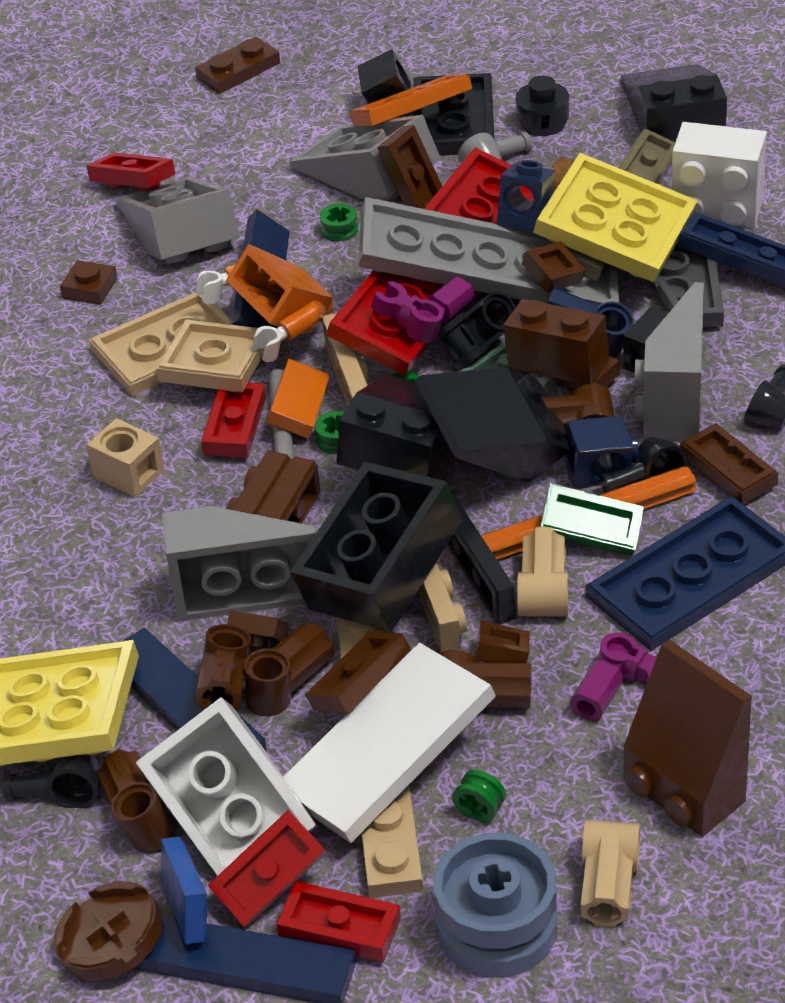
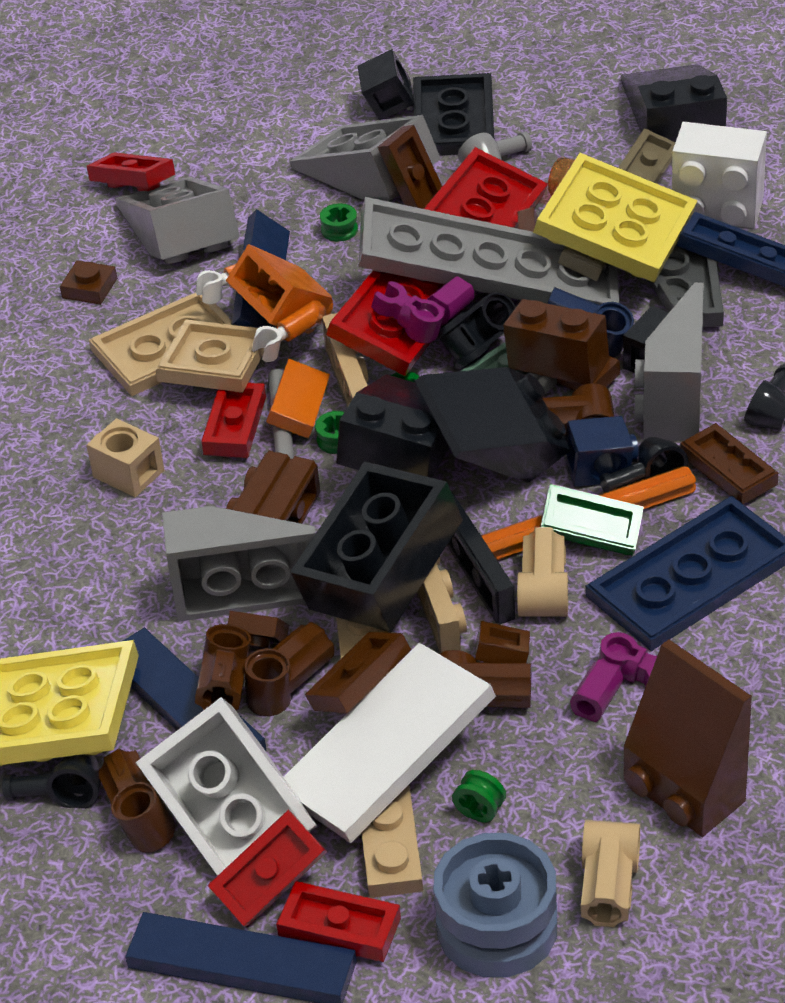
reddish brown tile [54,881,163,982] -> none
blue tile [161,837,207,944] -> none
reddish brown plate [195,37,280,94] -> none
orange tile [350,74,473,126] -> none
dark blue brick [496,160,556,232] -> none
black piece [515,76,570,136] -> none
reddish brown plate [522,241,586,293] -> none

